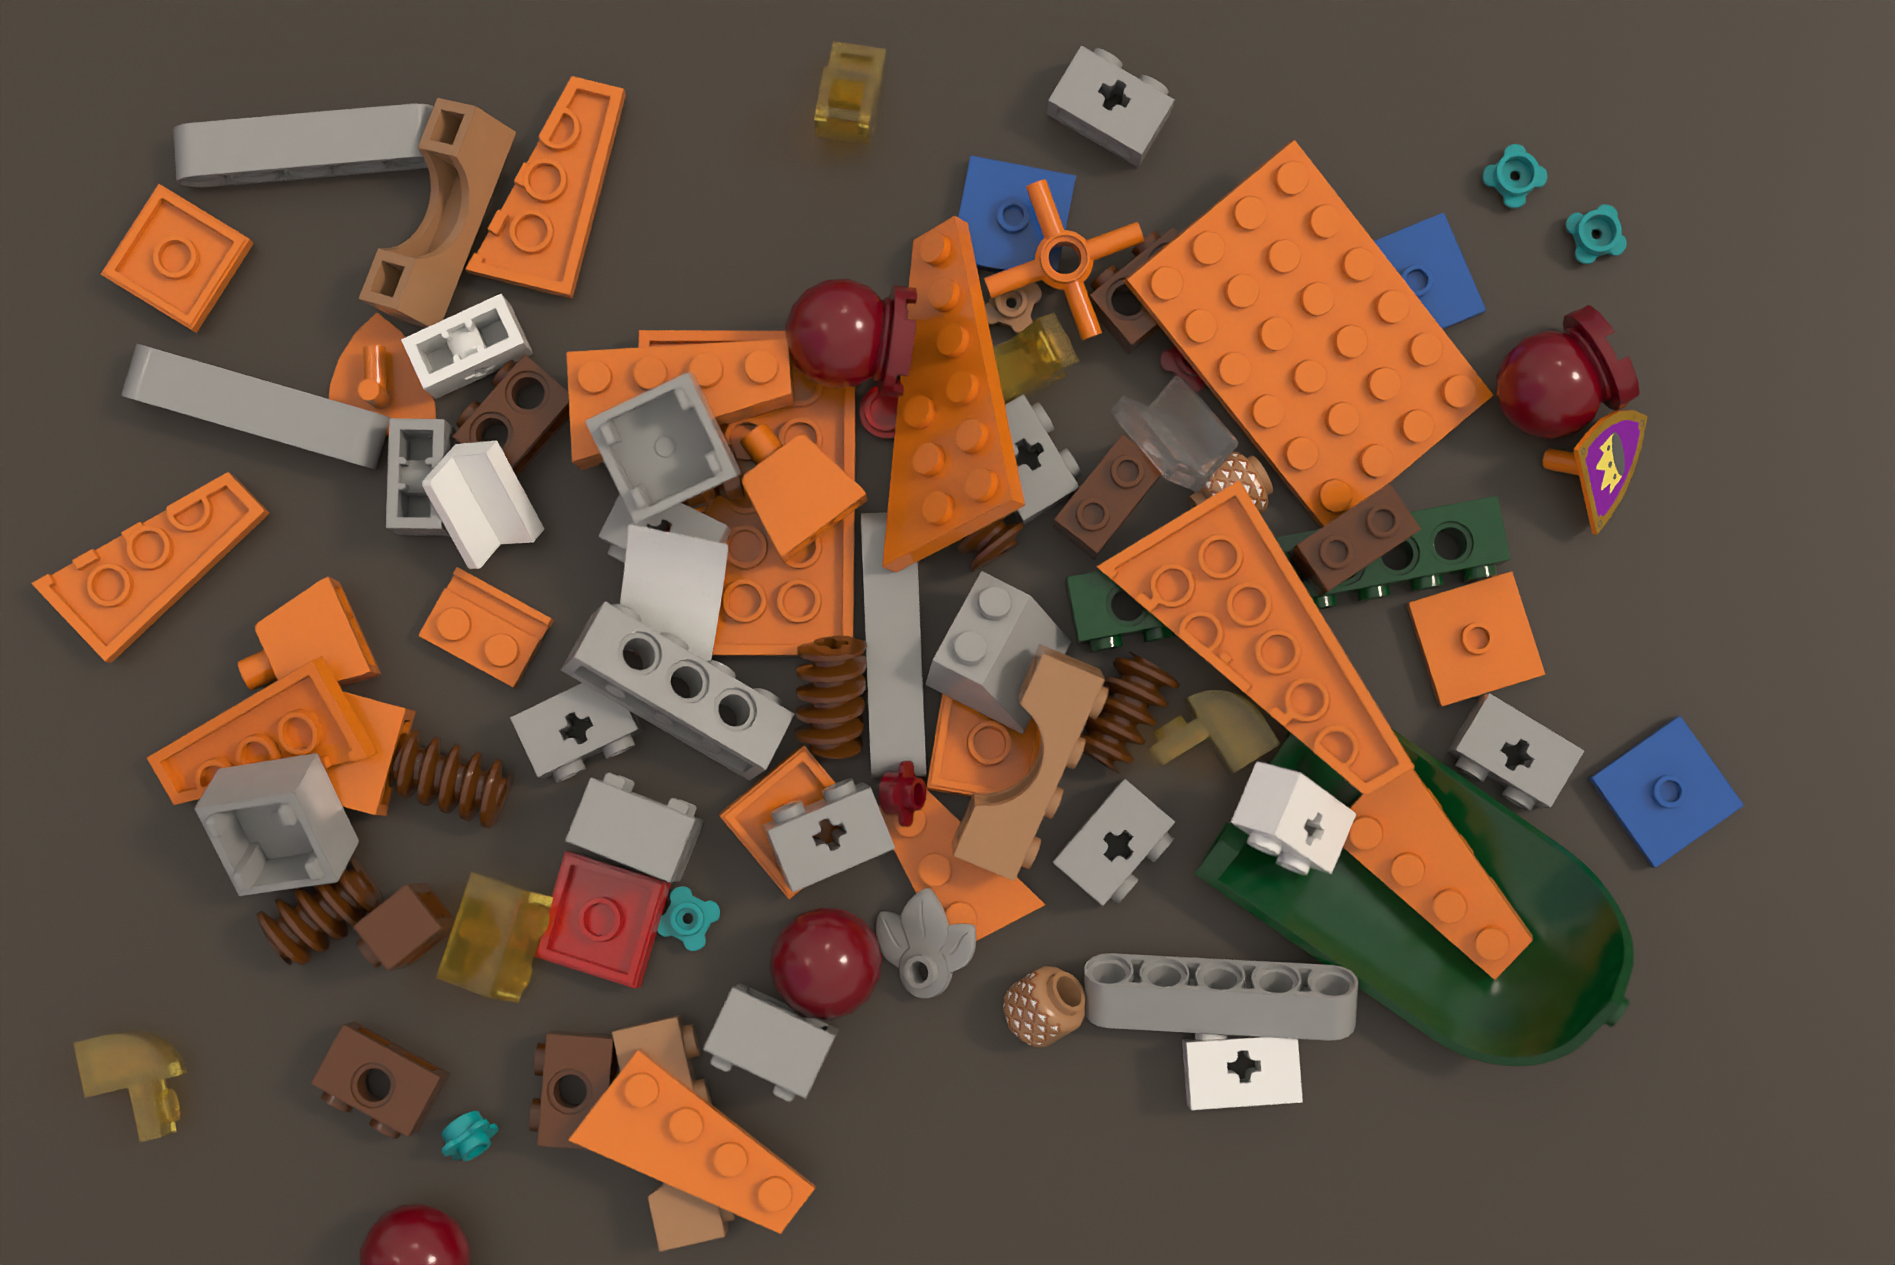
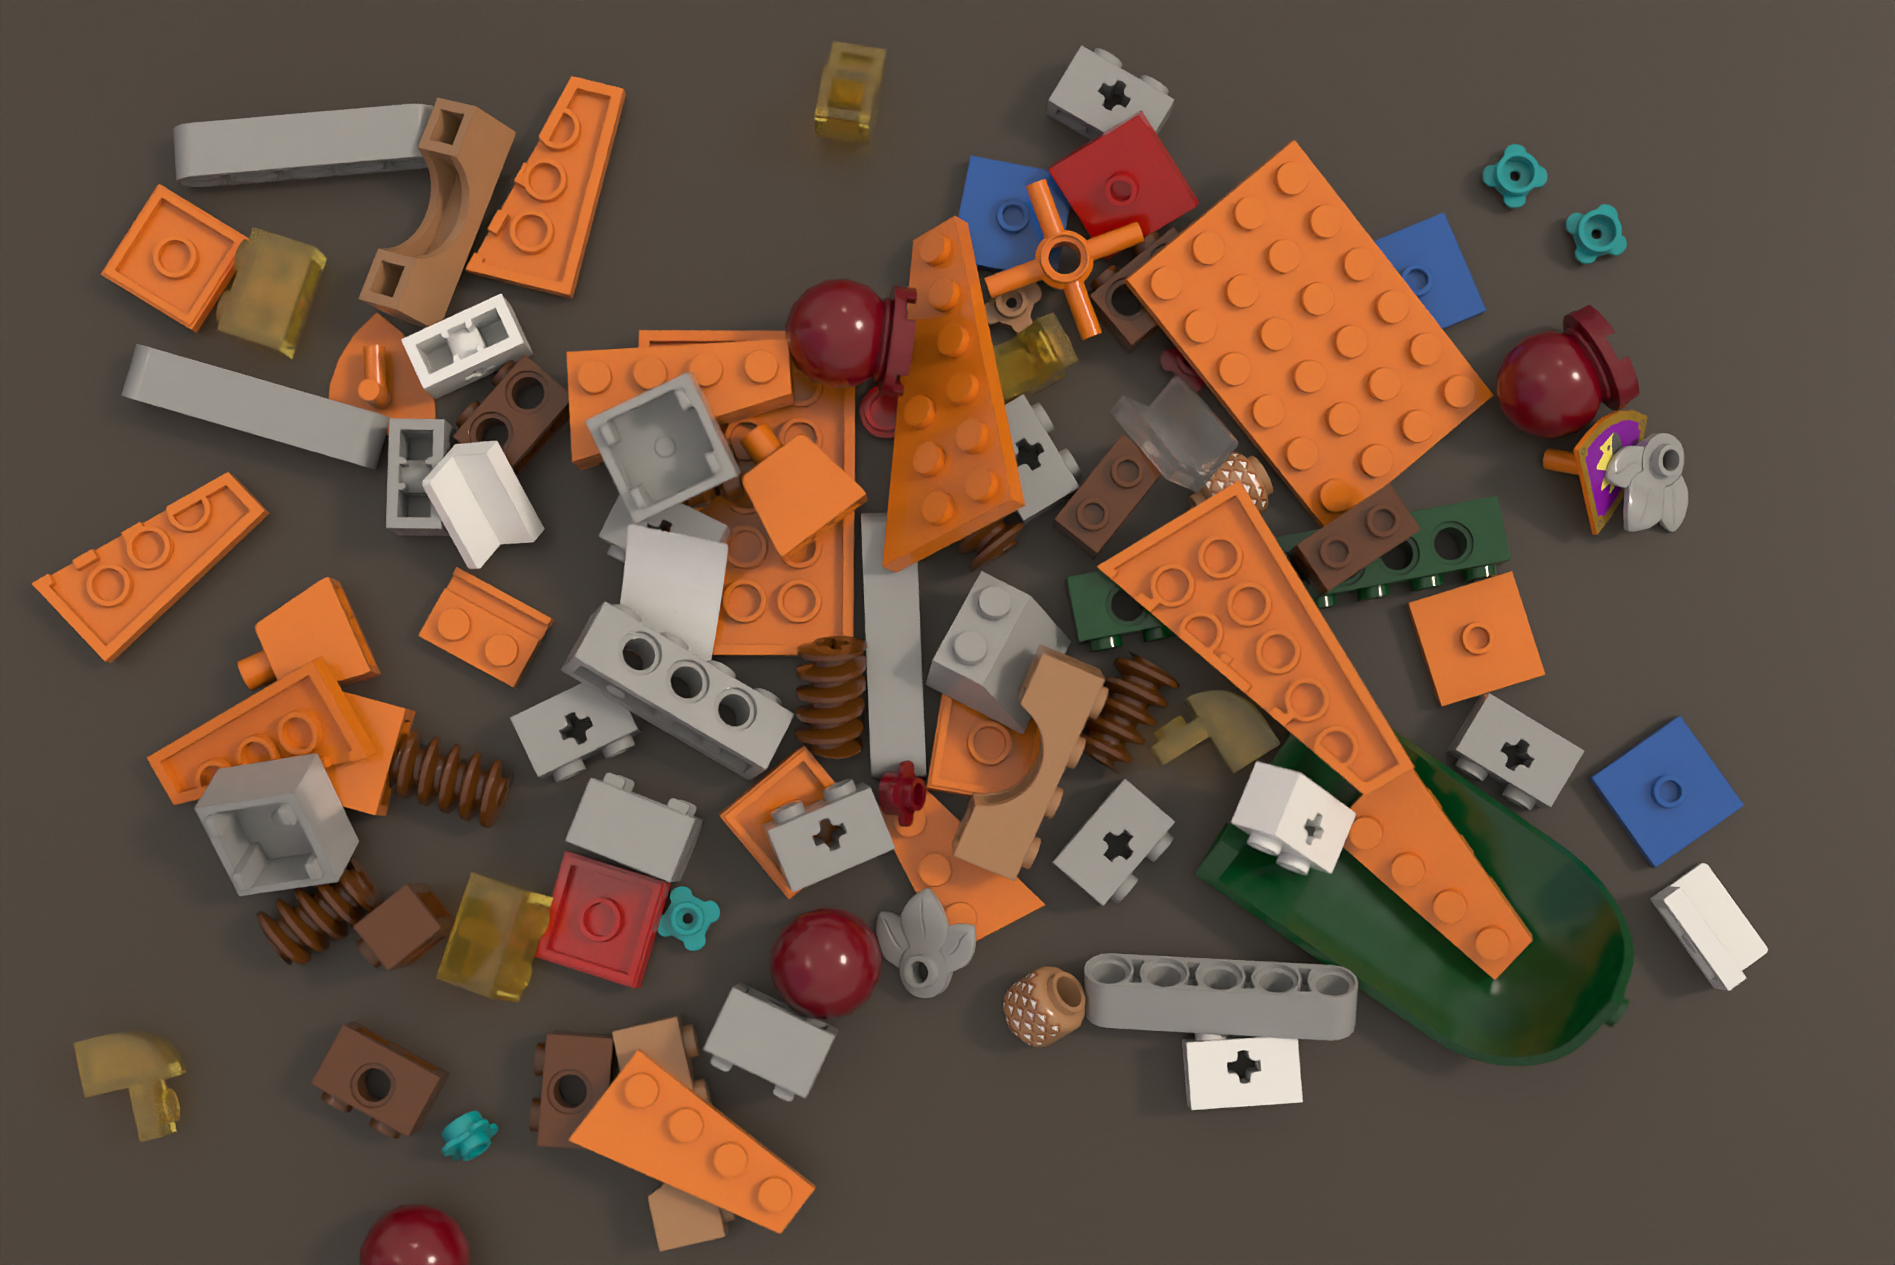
none -> clear yellow brick [216,227,327,359]
none -> red plate [1048,110,1199,260]
none -> light grey plate [1604,433,1688,532]
none -> white panel [1650,863,1768,991]

